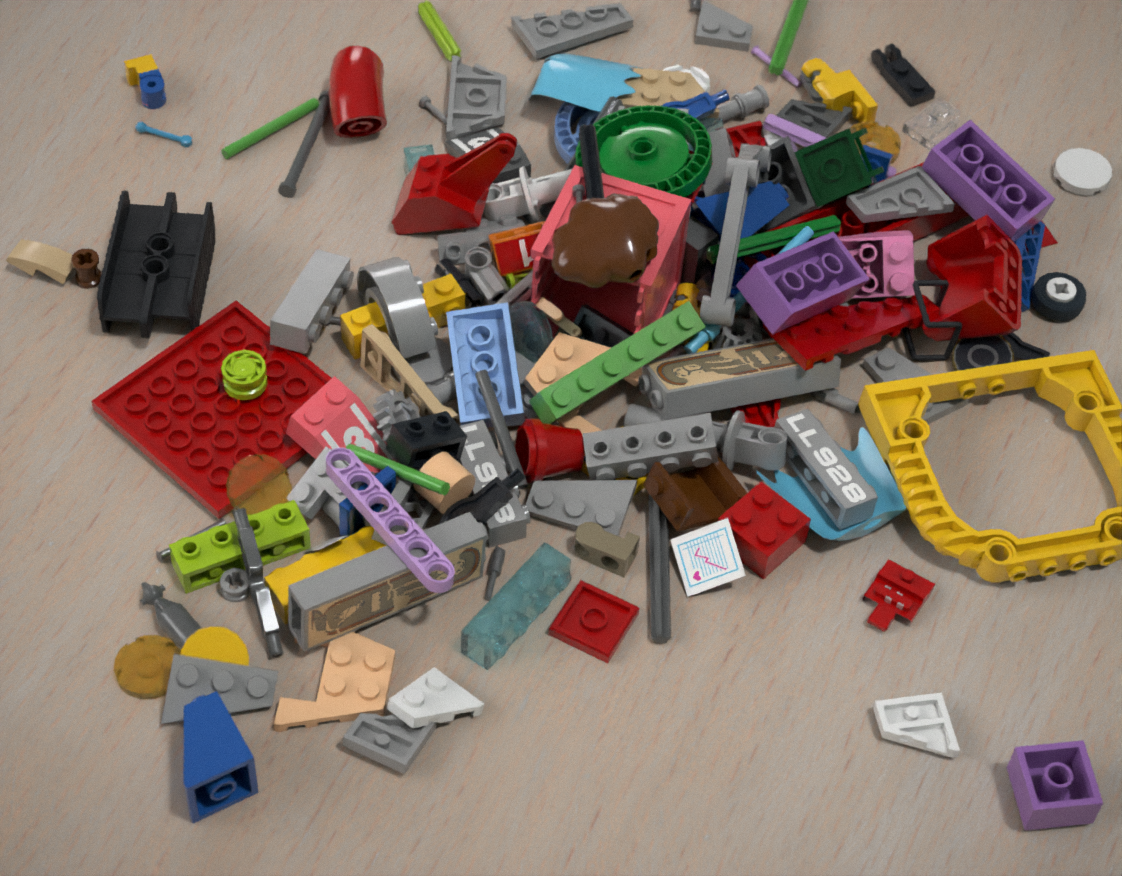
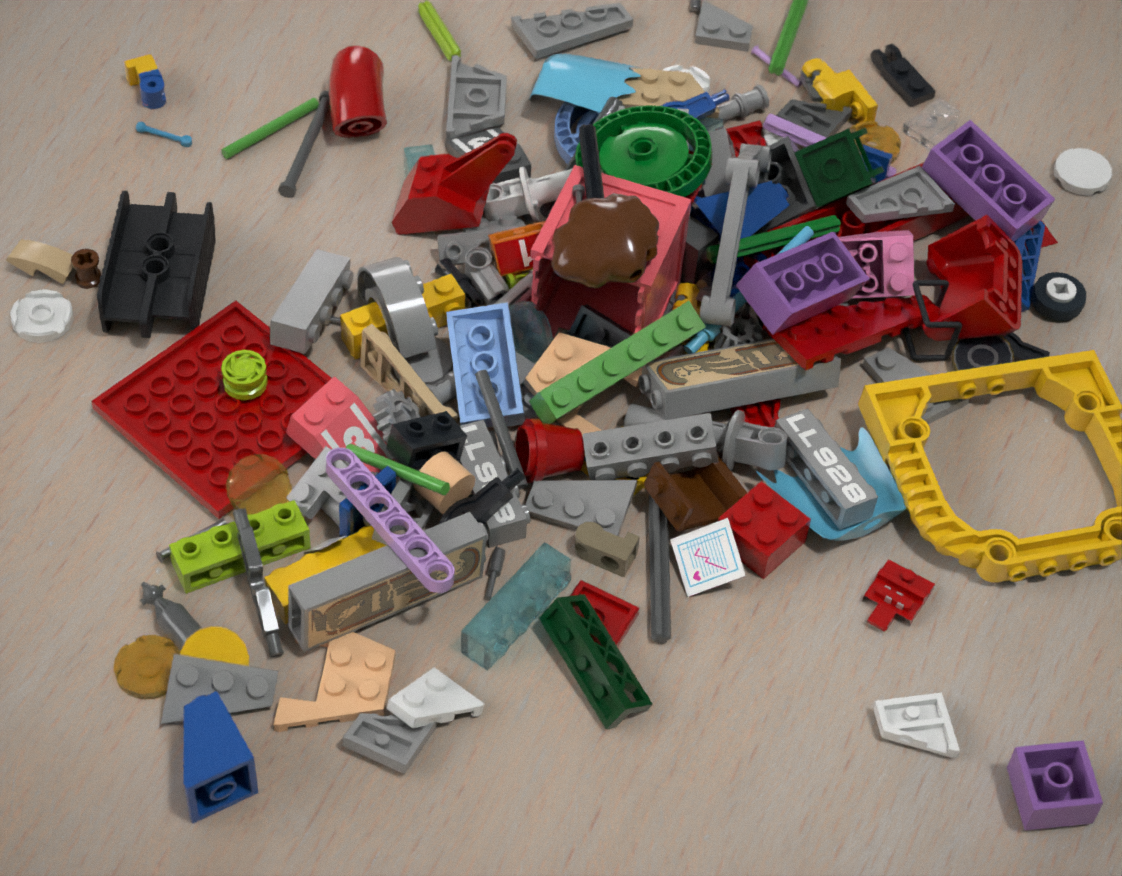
light grey bush [220,568,251,602] -> none
light grey piece [419,96,462,137] -> none
light nougat piece [536,297,582,338] -> none
light grey piece [810,388,861,414] -> none
none -> white tile [10,289,74,343]
none -> dark green fence [539,594,653,730]

